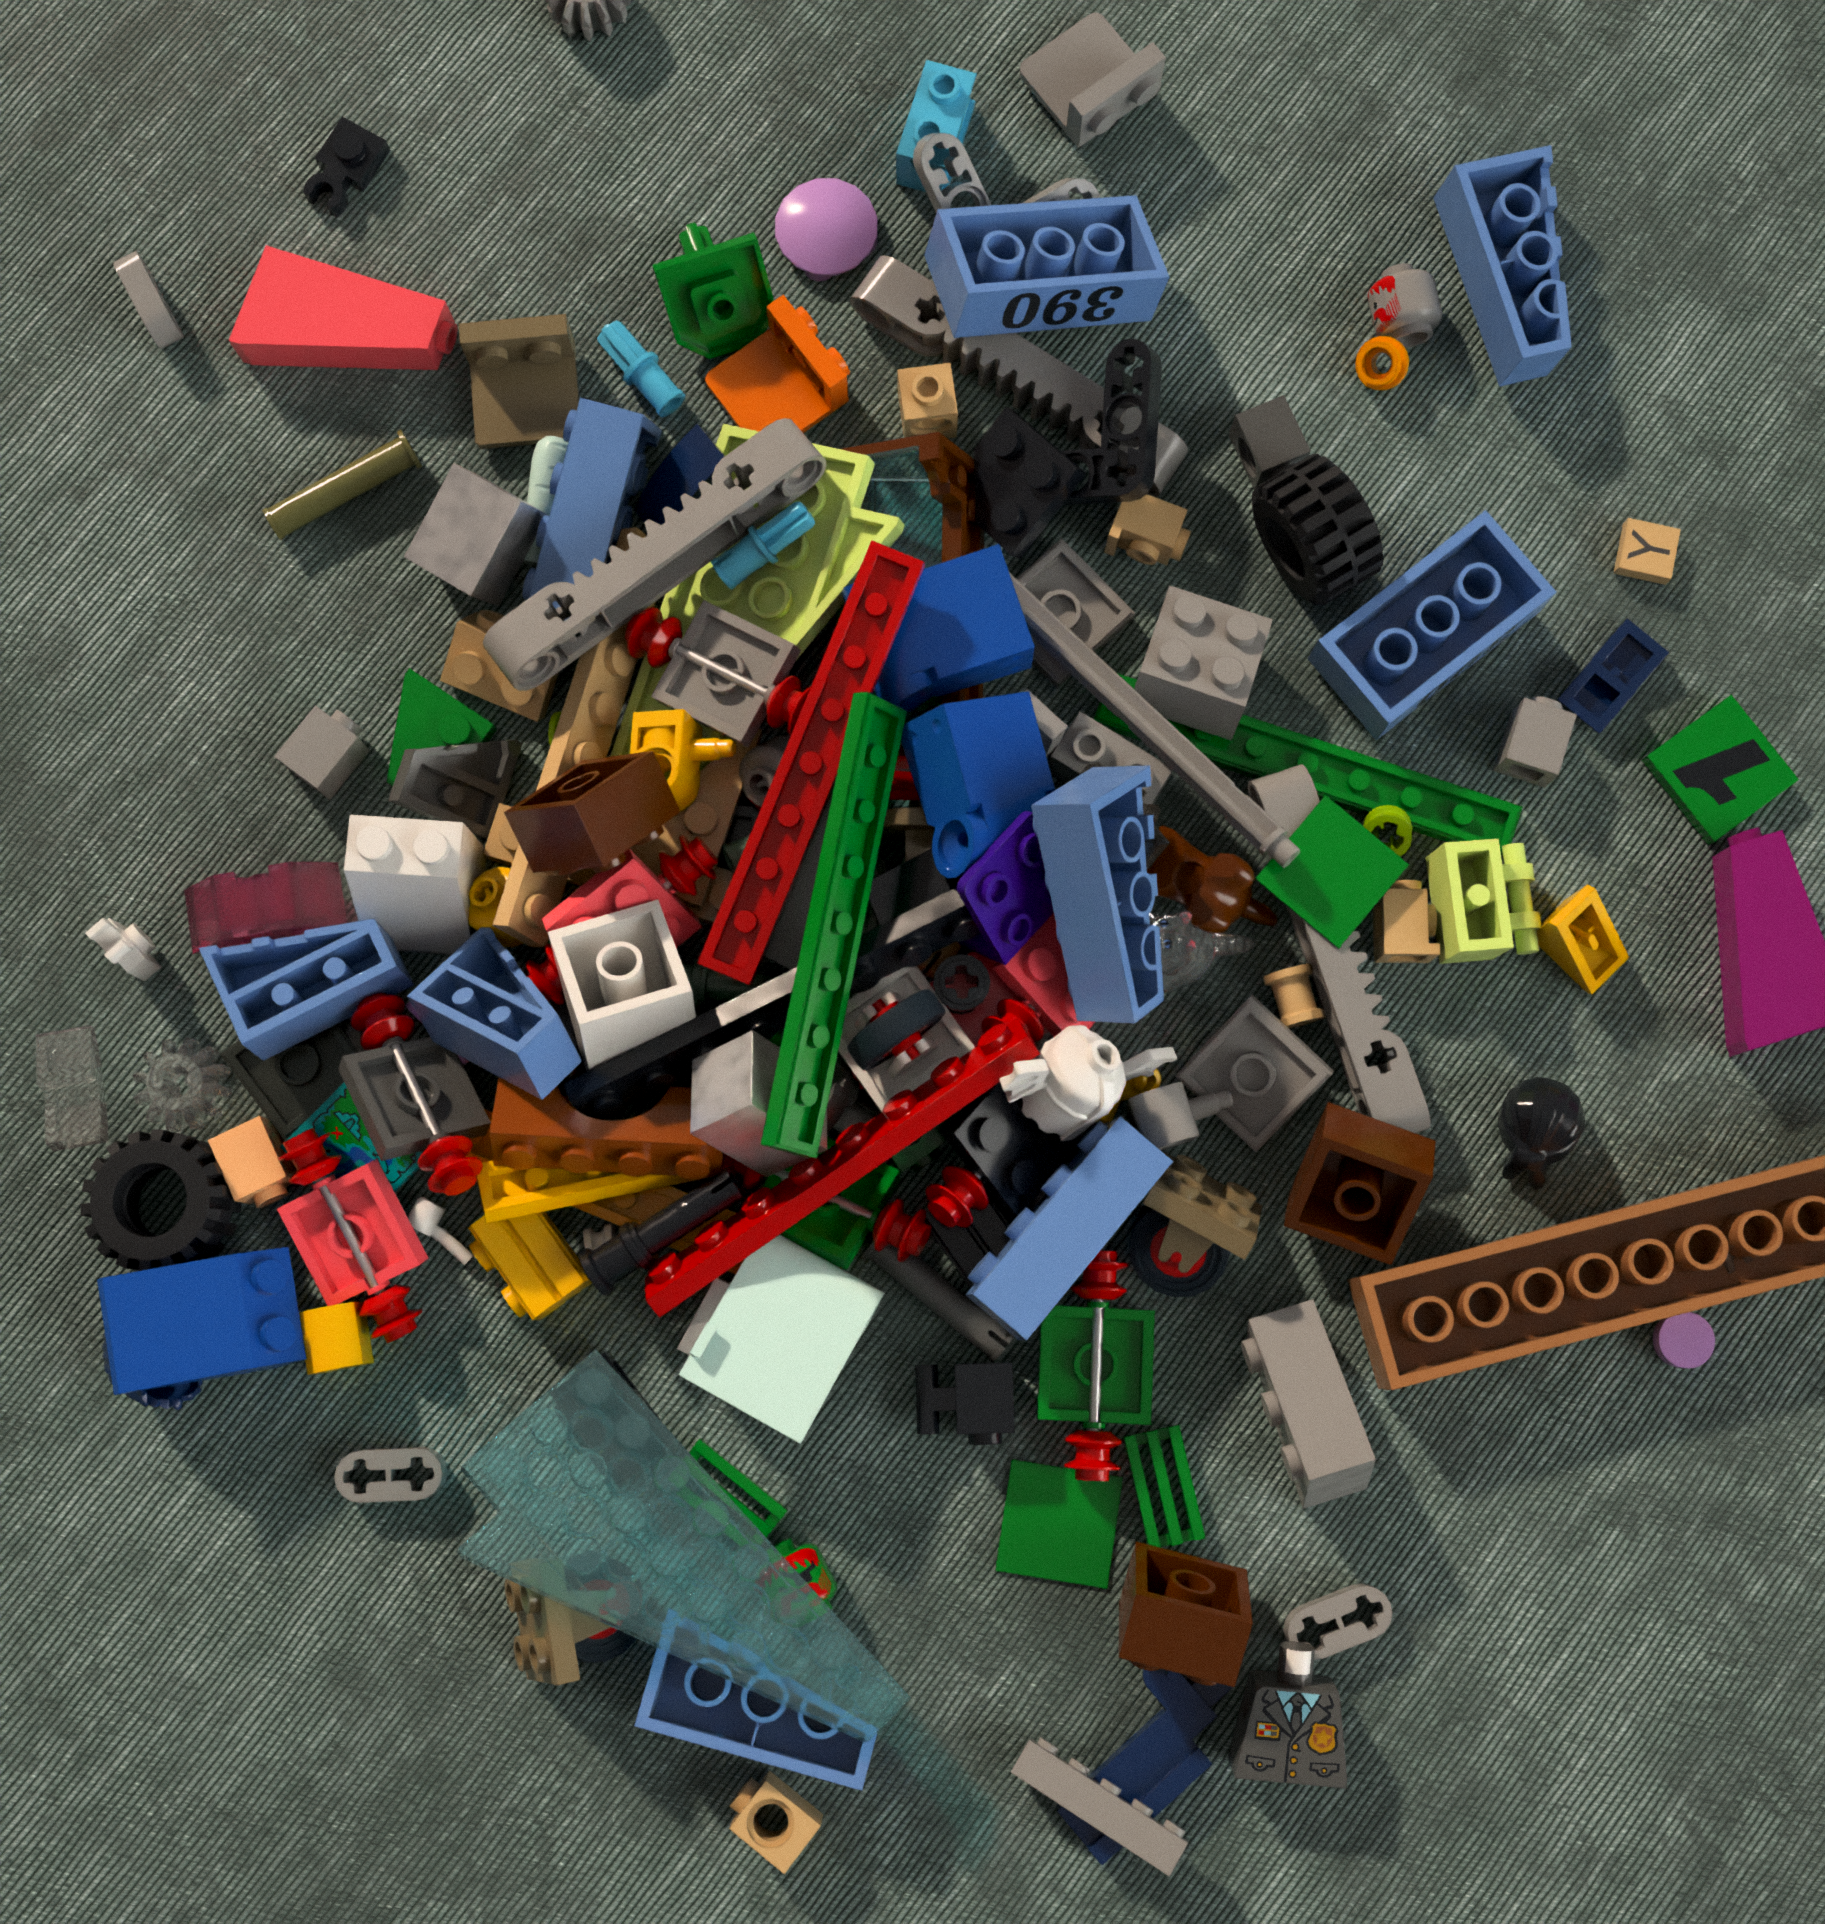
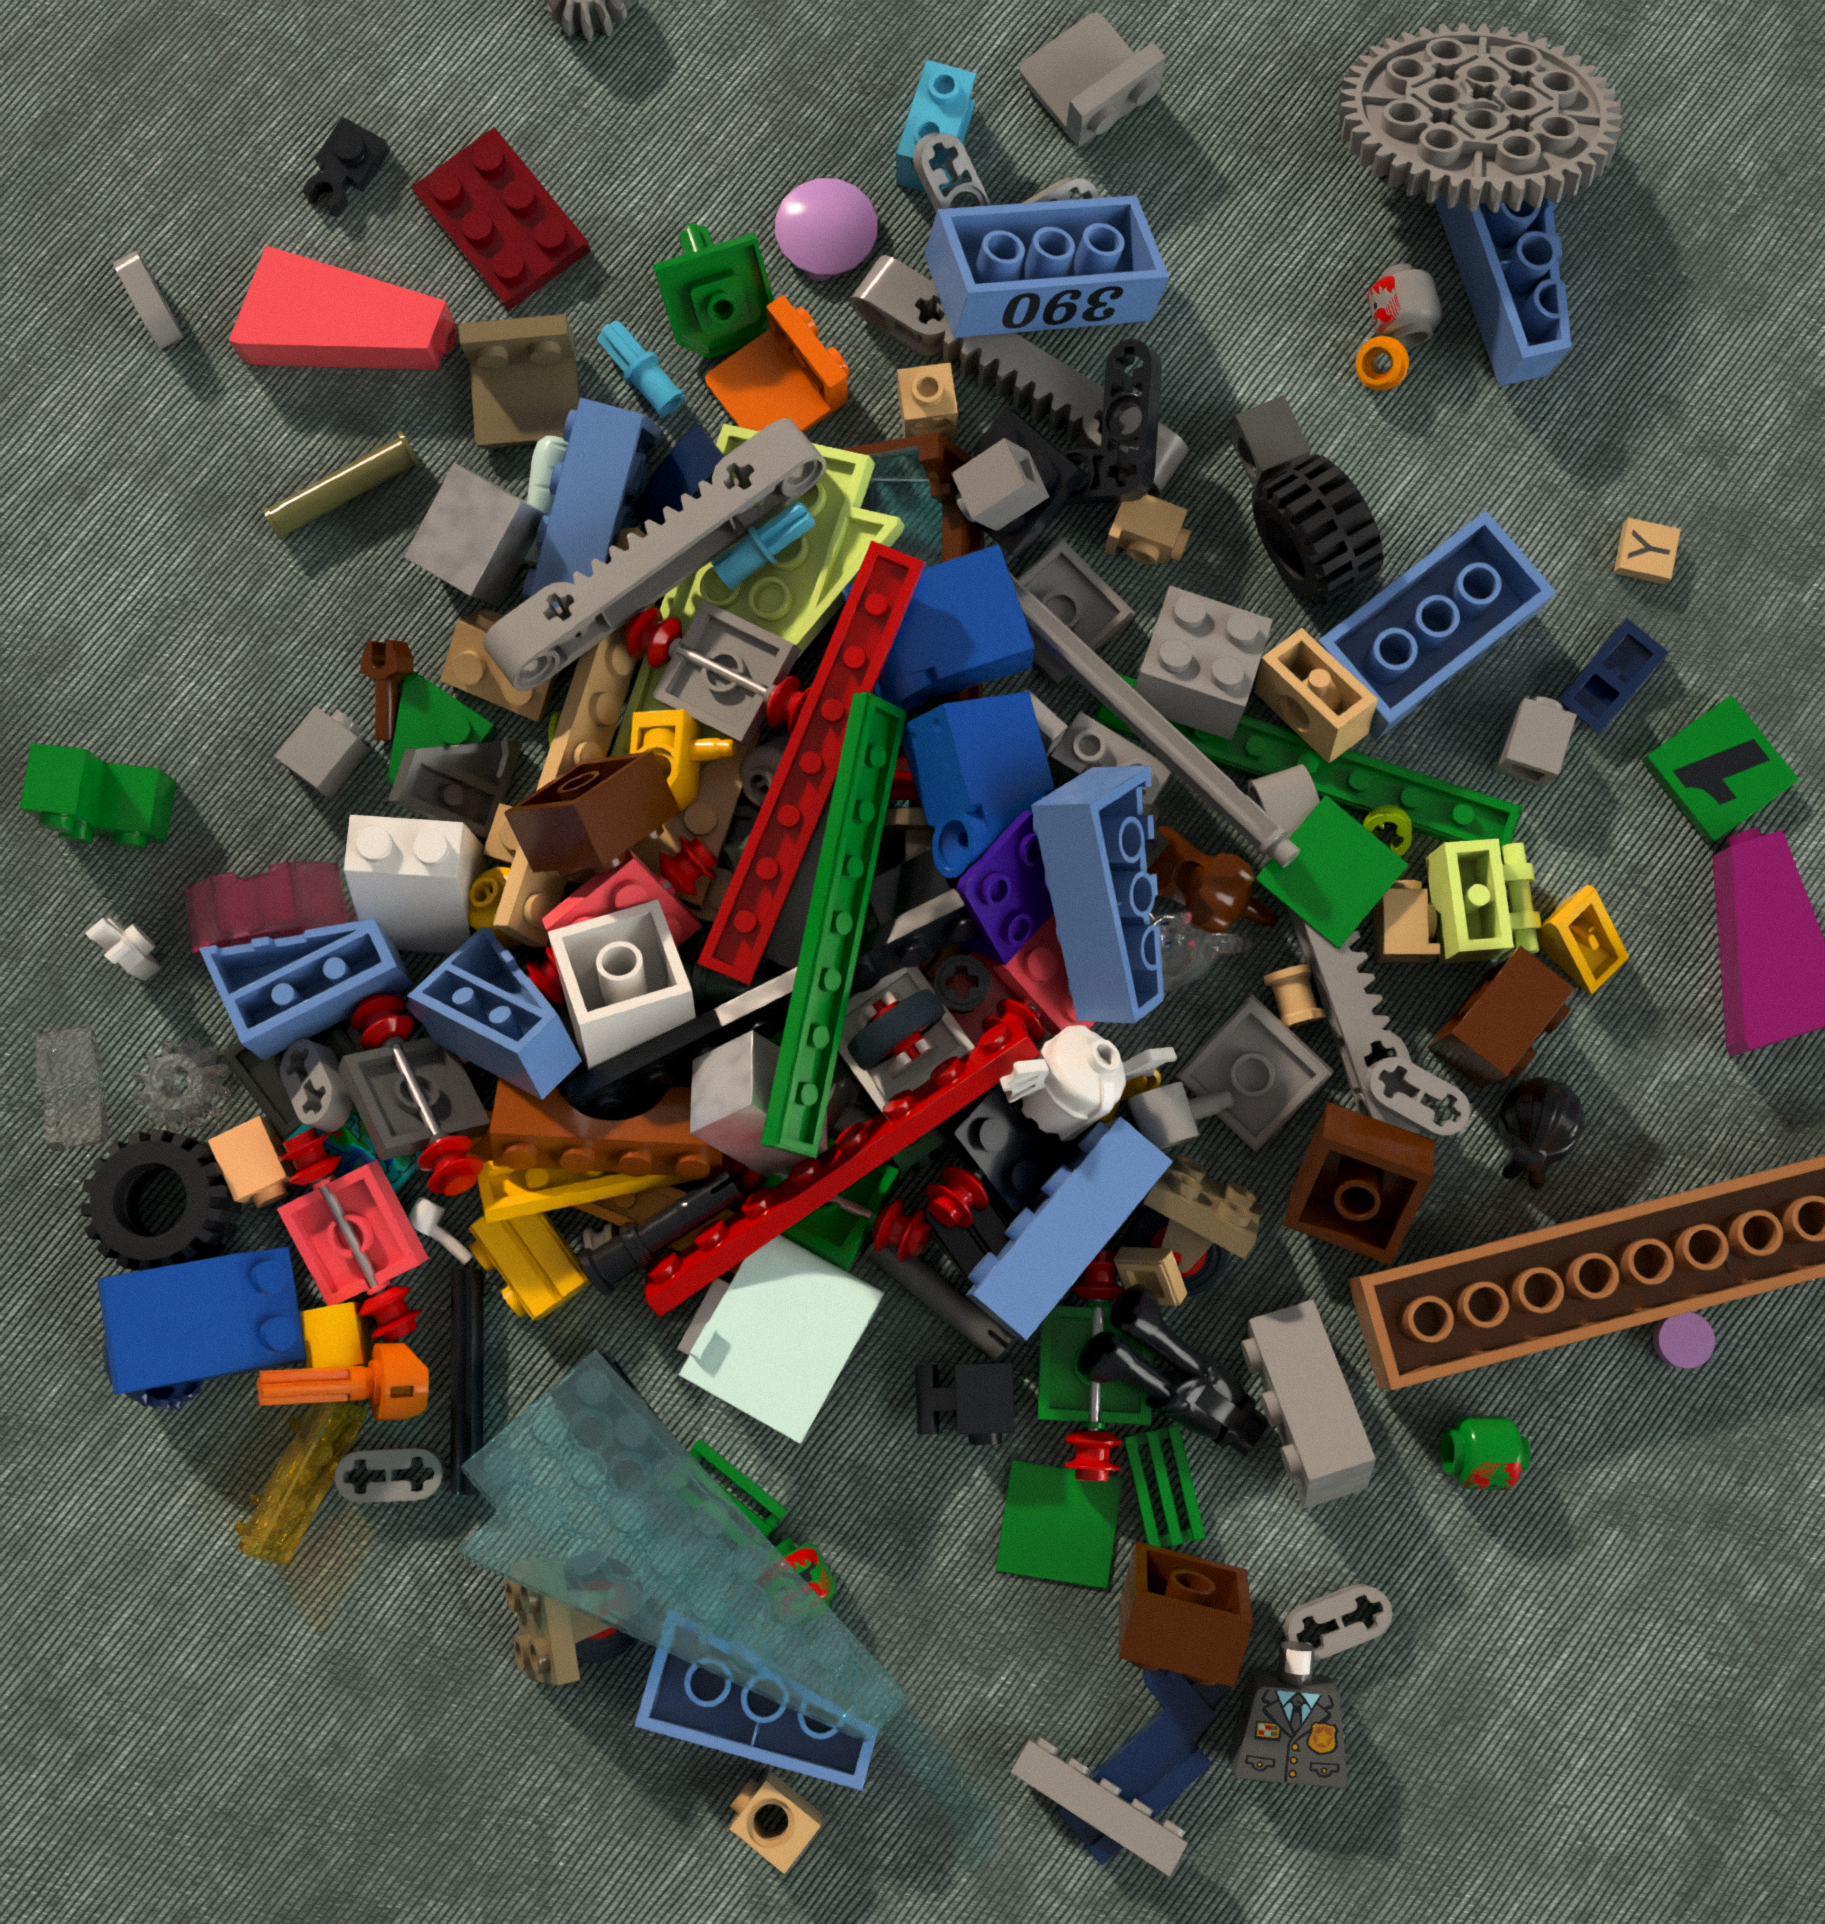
none -> green brick [20,743,176,850]
none -> clear yellow plate [234,1401,369,1565]
none -> orange piece [257,1342,429,1421]
none -> light grey beam [280,1038,353,1133]
none -> reddish brown bar [360,640,413,741]
none -> dark red plate [411,127,591,311]
none -> black axle [450,1268,484,1495]
none -> light grey brick [951,438,1049,531]
none -> black piece [1077,1284,1268,1455]
none -> tan tile [1113,1247,1187,1306]
none -> tan brick [1254,628,1378,764]
none -> light grey gear [1337,23,1622,213]
none -> light grey beam [1364,1057,1470,1136]
none -> reddish brown brick [1427,946,1575,1088]
none -> green head [1440,1415,1531,1490]

